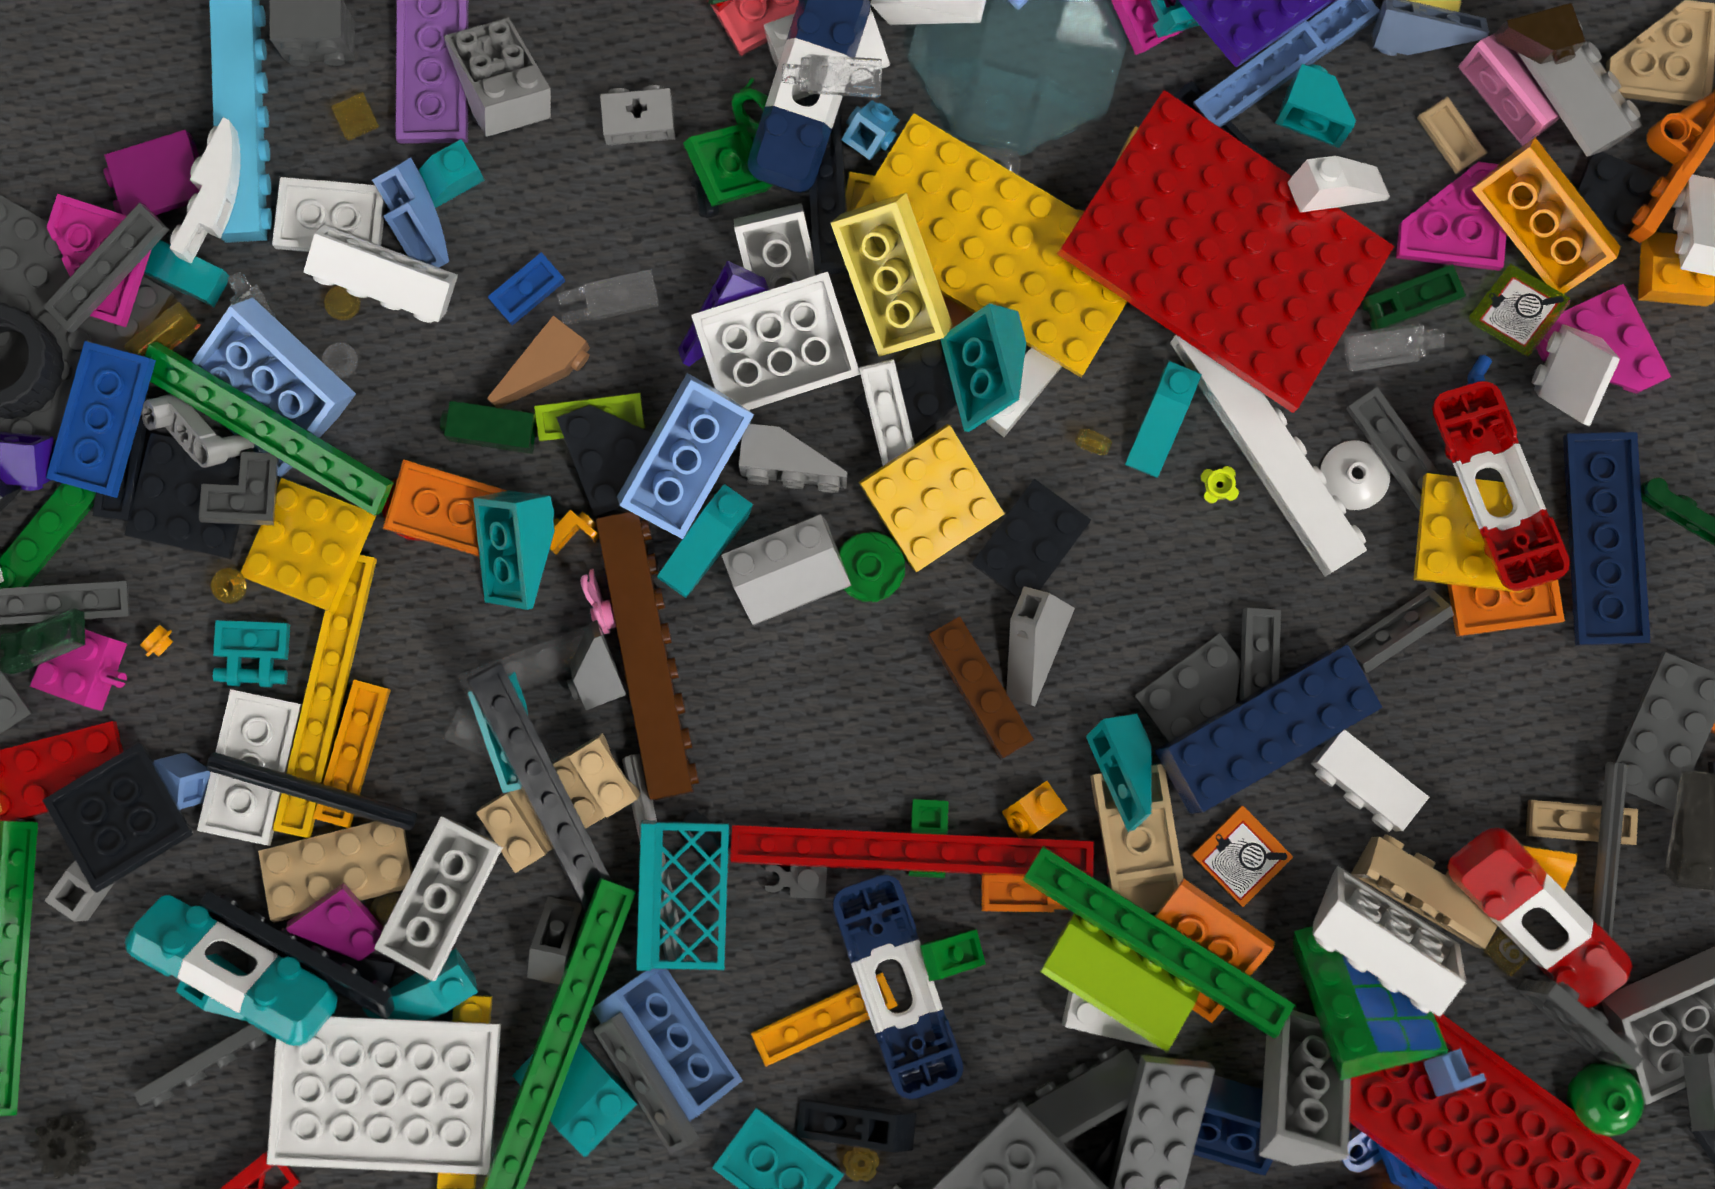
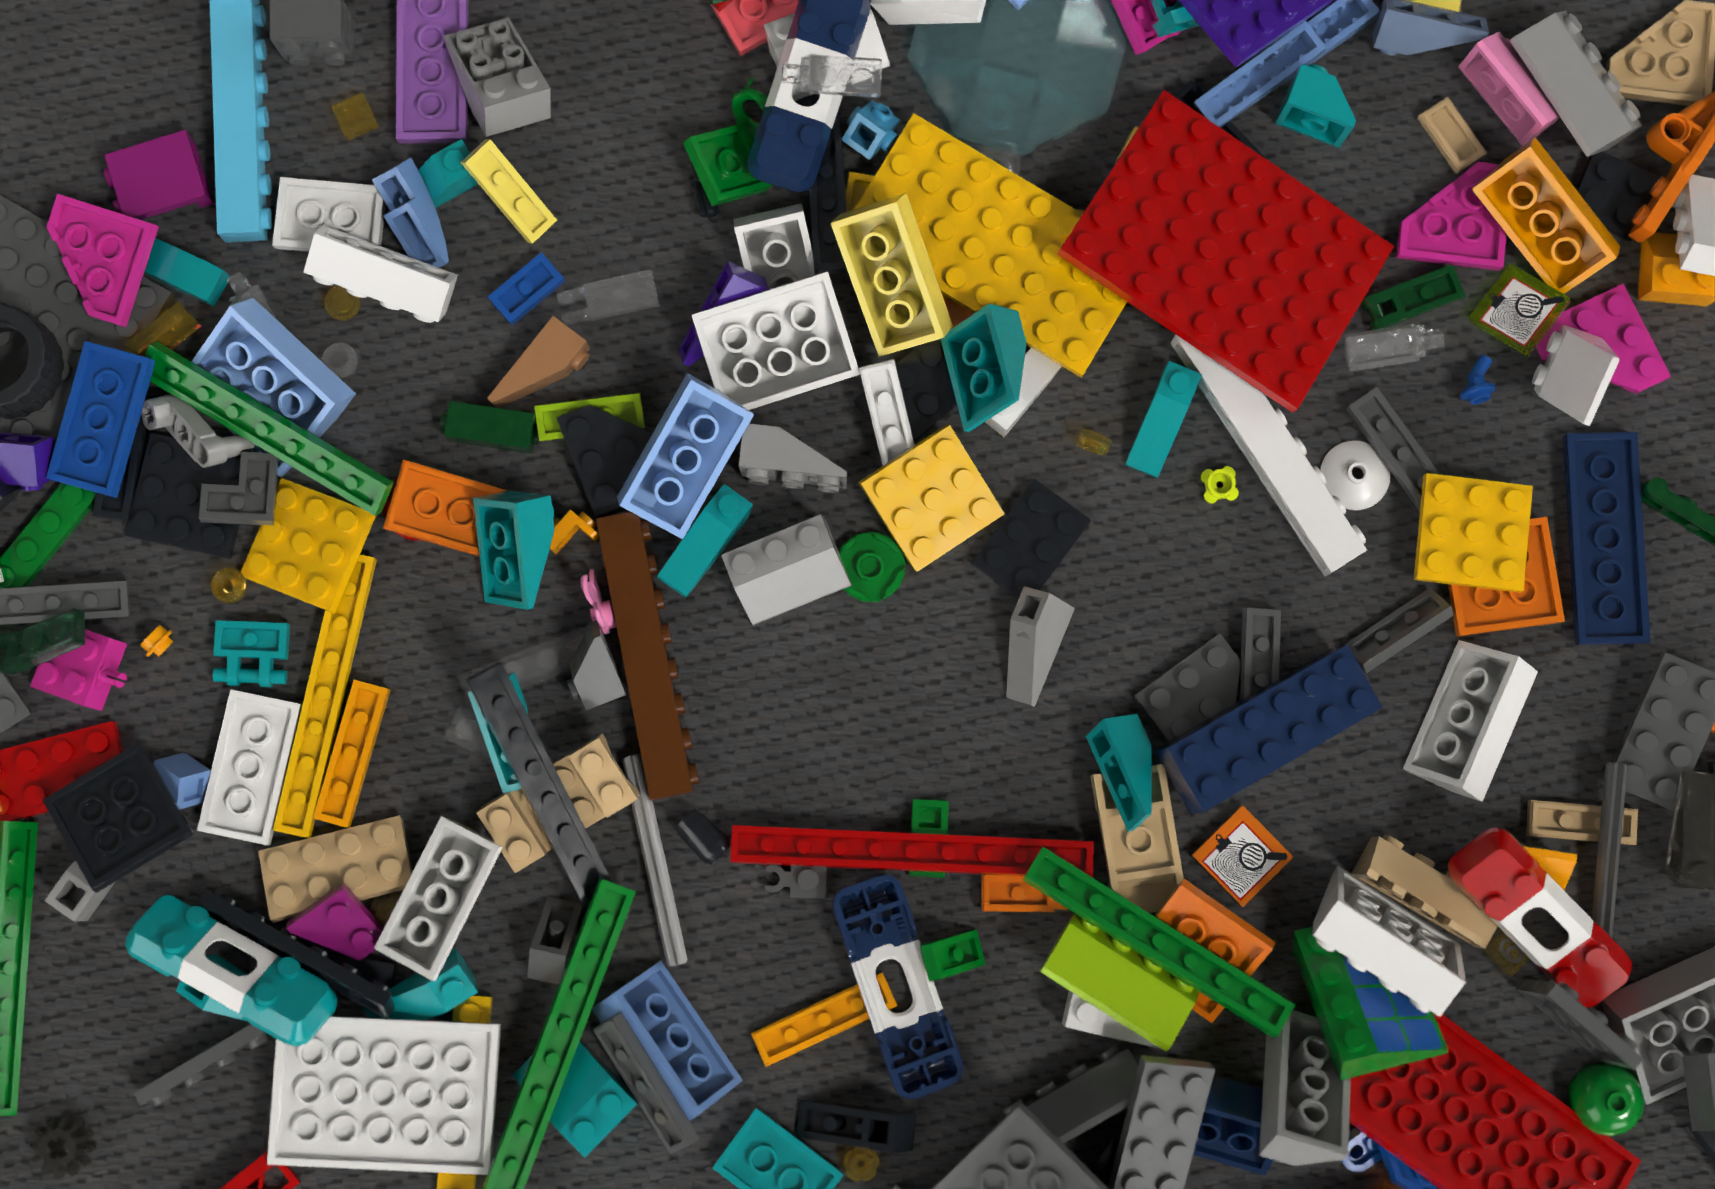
dark grey plate [43,203,169,333] -> none
white slope [169,117,241,263] -> none
black axle [206,752,417,830] -> none
light grey brick [600,85,676,145] -> none
teal fence [637,820,729,971] -> none
reddish brown brick [928,616,1034,760] -> none
light orange bracket [1002,781,1067,838] -> none
white slope [1287,156,1390,213] -> none
white brick [1311,730,1429,832] -> none
medium blue panel [1423,1049,1486,1097] -> none
red piece [1432,381,1570,591] -> none
dark brown slope [1494,3,1586,64] -> none
none -> light yellow plate [460,139,557,244]
none -> white slope [1403,640,1538,802]

